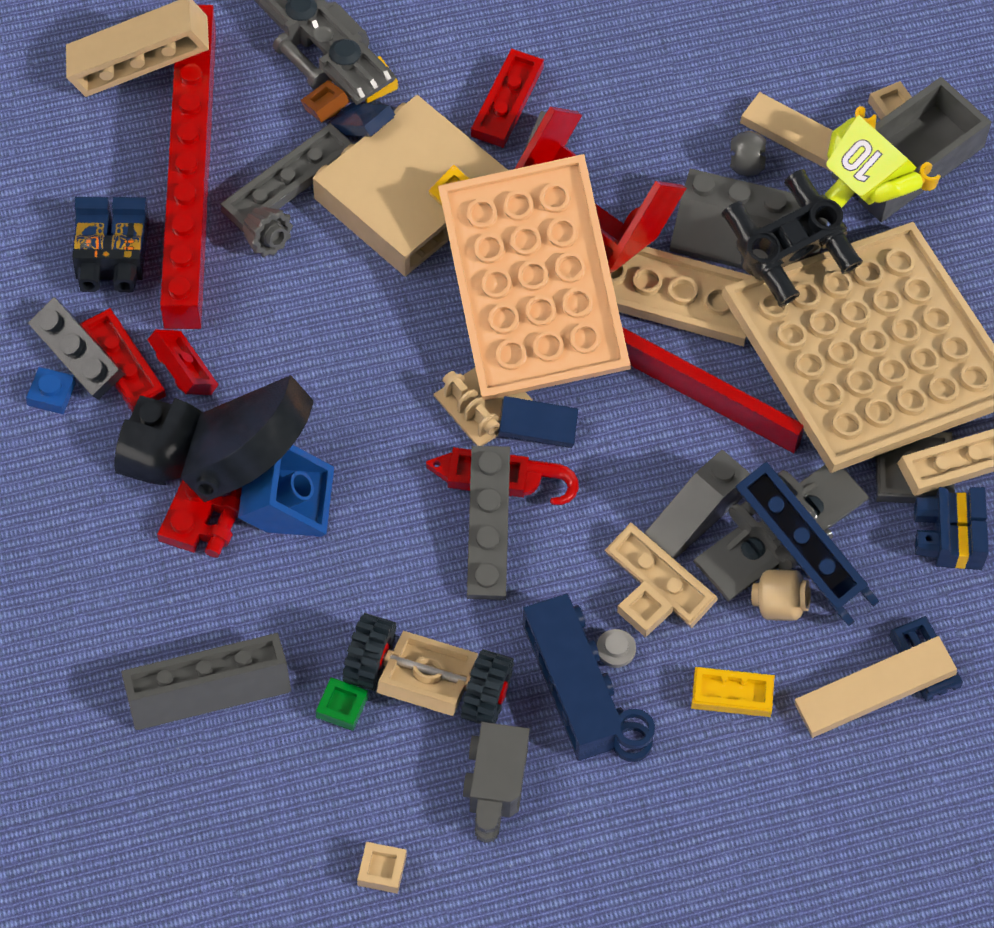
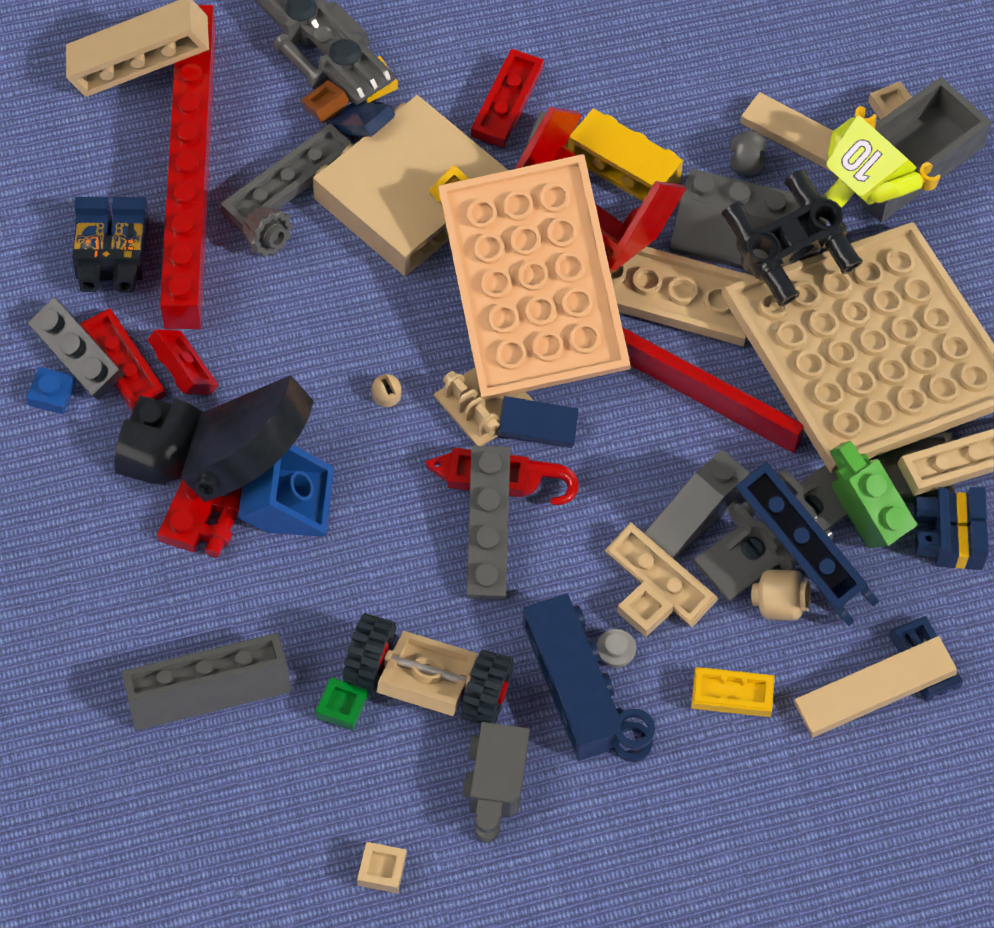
none -> tan hinge [371,374,402,407]
none -> yellow brick [568,108,683,202]
none -> bright green hinge [830,441,917,548]

